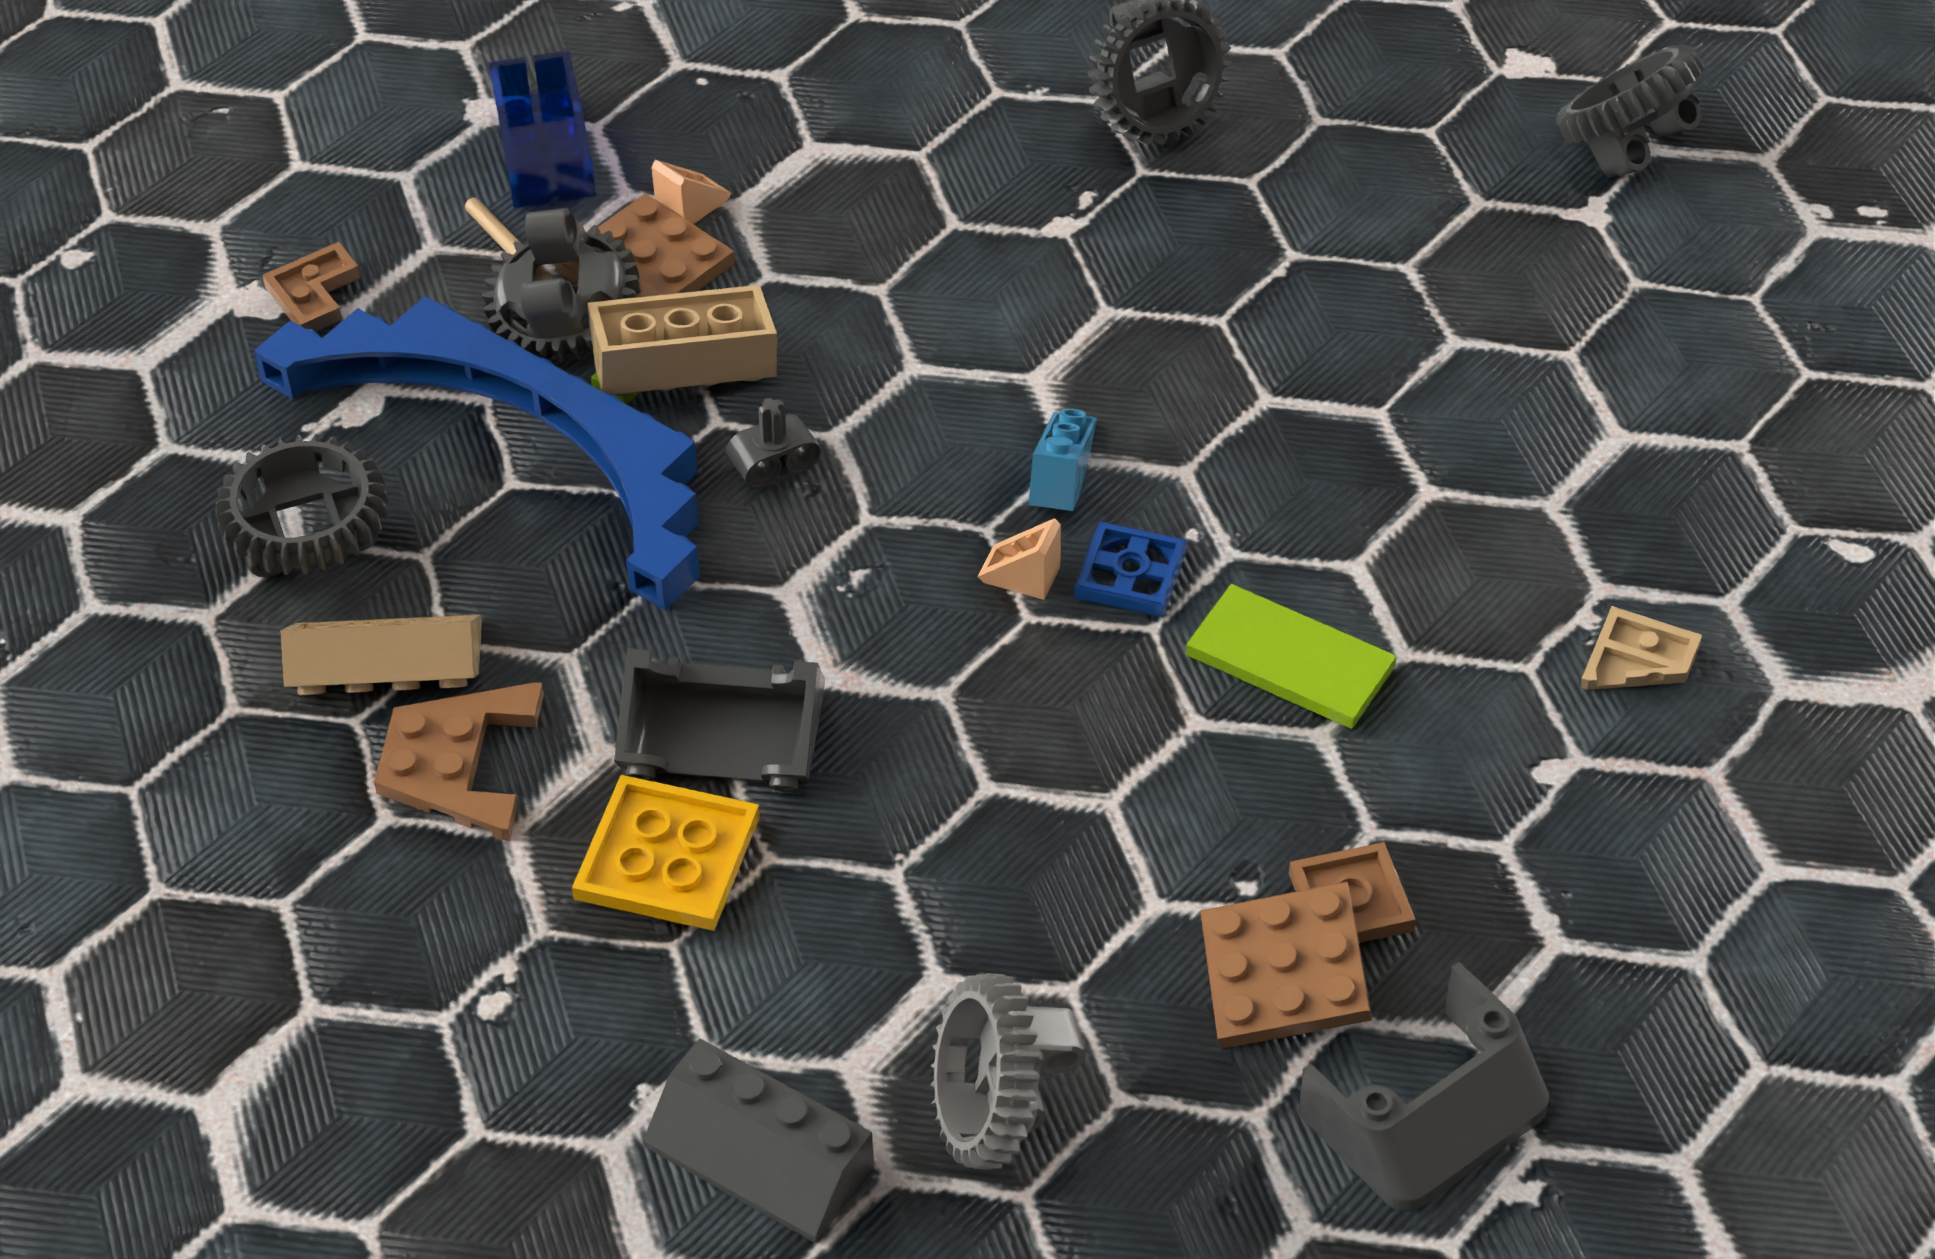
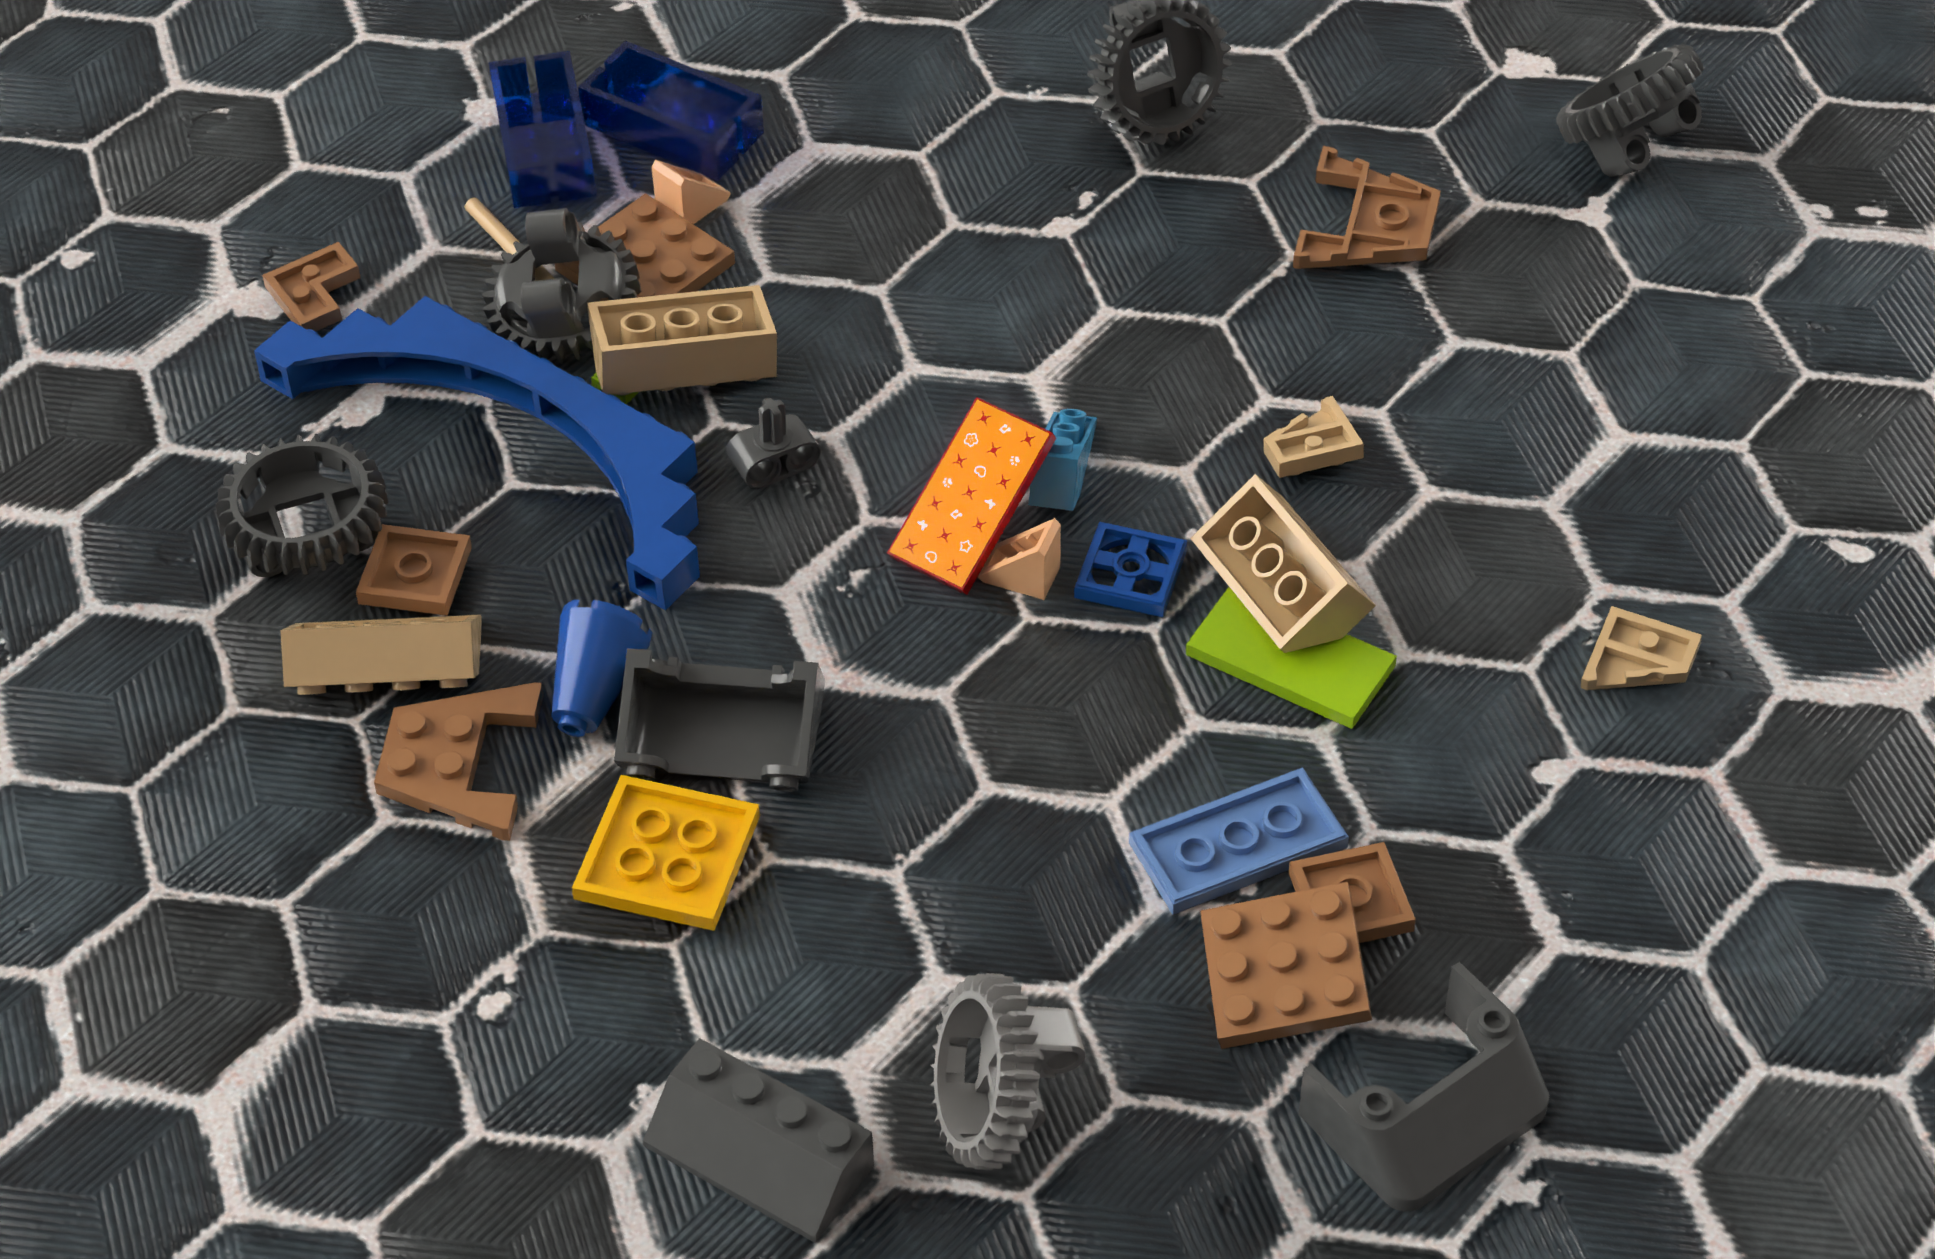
none -> medium nougat plate [356,524,472,616]
none -> blue cone [551,600,653,737]
none -> clear blue piece [578,41,764,181]
none -> light orange tile [887,397,1057,595]
none -> medium blue tile [1129,767,1349,915]
none -> tan slope [1190,474,1376,653]
none -> tan wing [1264,396,1364,478]
none -> medium nougat wing [1293,146,1441,269]

